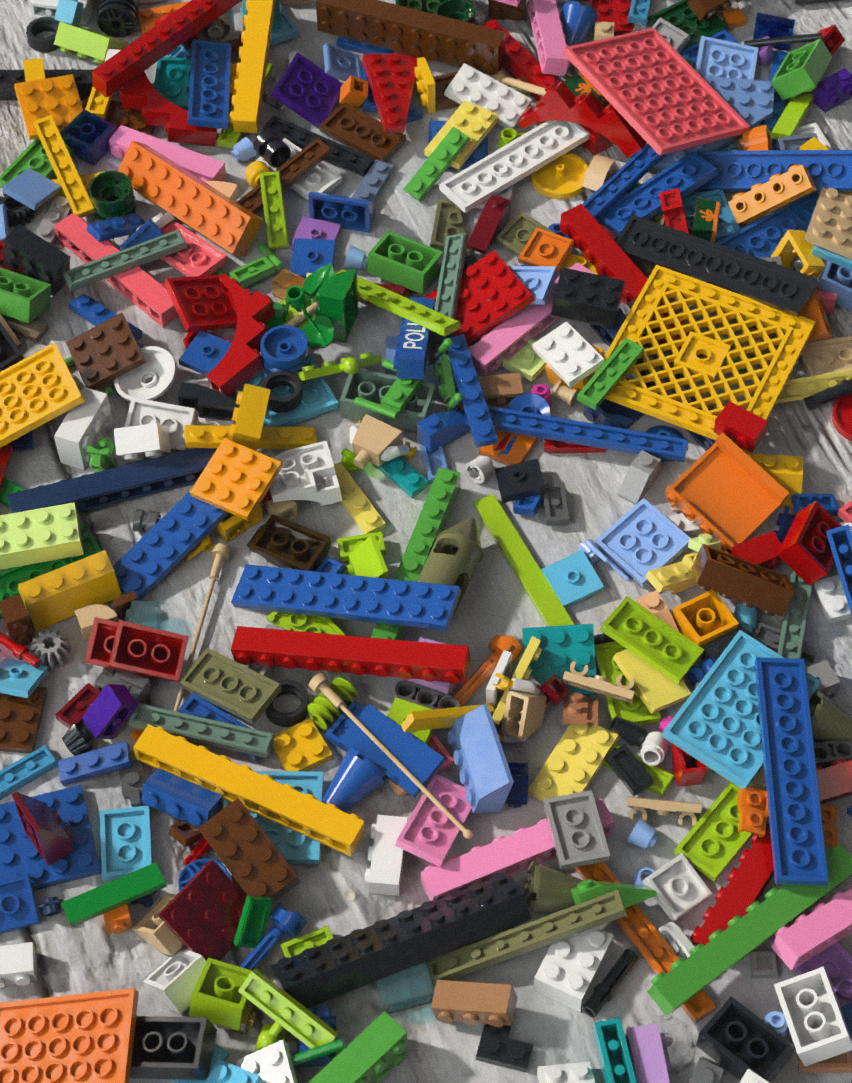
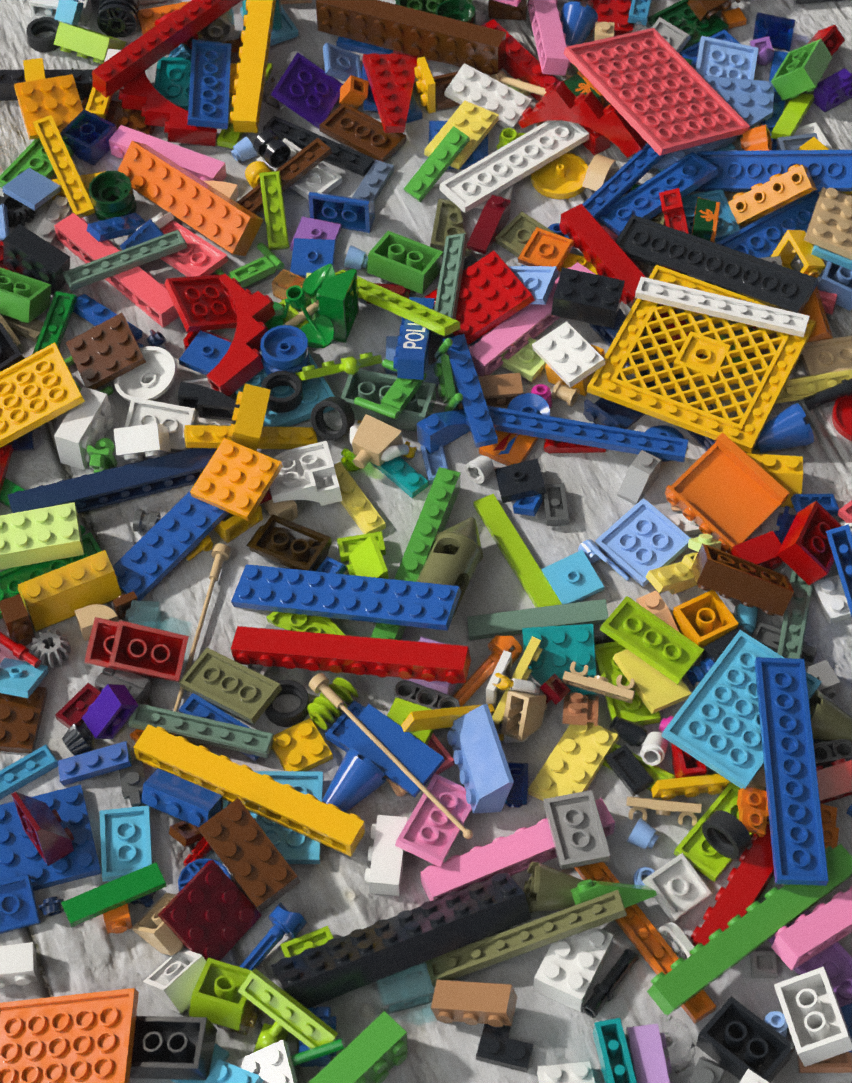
green tile [233,895,273,948] -> none
bright green plate [577,338,644,410] -> none
red brick [714,401,768,452] -> none
black bar [744,33,823,47] -> none
none -> green tile [32,291,77,355]
none -> dark blue plate [147,329,166,349]
none -> black tyre [311,397,355,440]
none -> sand green tile [467,599,608,640]
none -> white plate [635,277,809,338]
none -> yellow plate [651,774,729,800]
none -> black tyre [702,810,751,859]
none -> blue cone [753,403,814,453]

